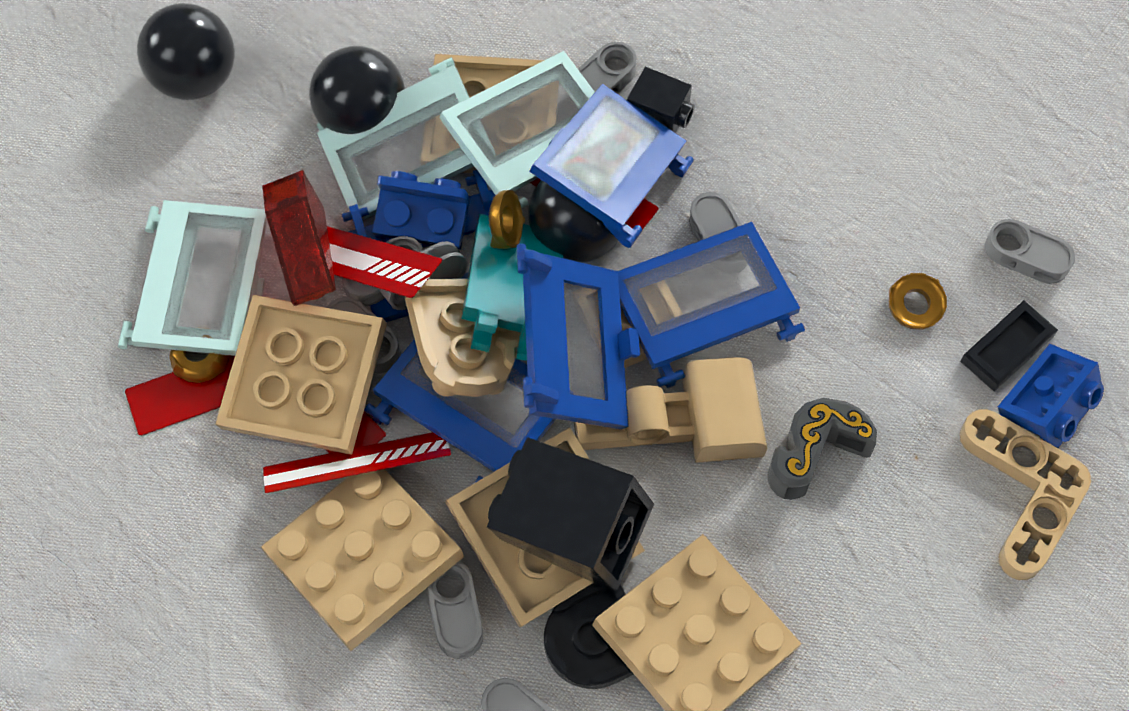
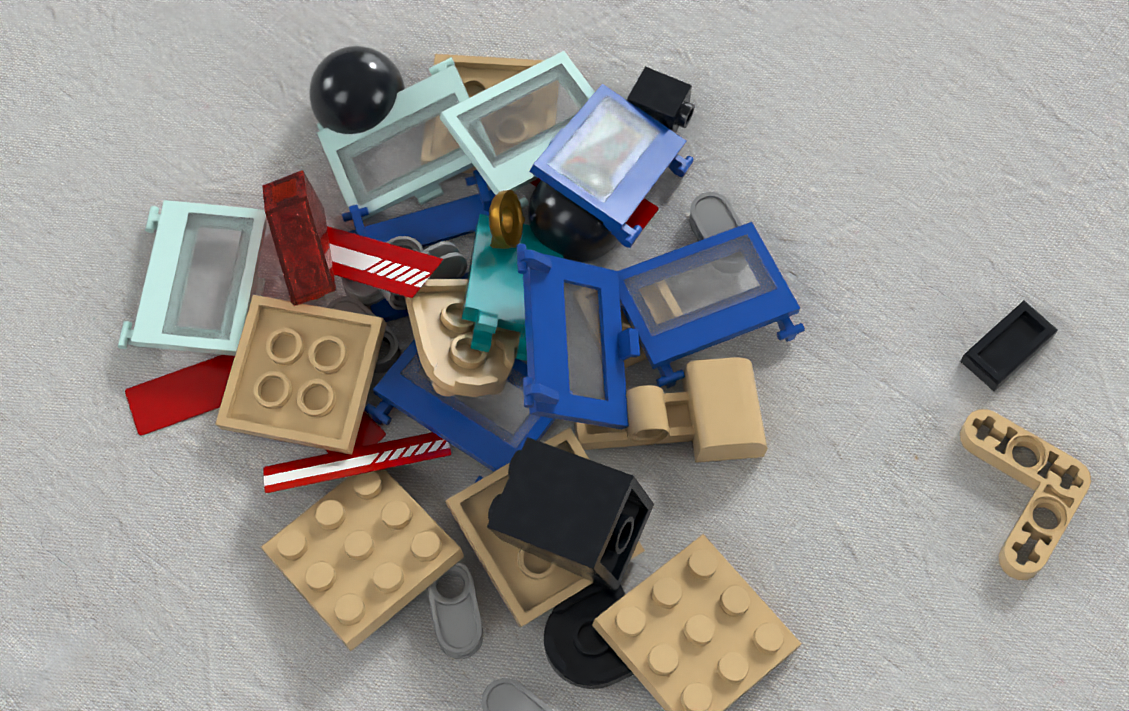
black piece [137,3,235,100] -> none
pearl gold piece [169,328,229,383] -> none
blue bracket [372,171,470,250] -> none
light grey piece [568,41,637,111] -> none
dark grey animal [767,398,877,500] -> none
pearl gold piece [889,273,947,330] -> none
light grey piece [985,219,1075,284] -> none
blue bracket [997,344,1104,448] -> none

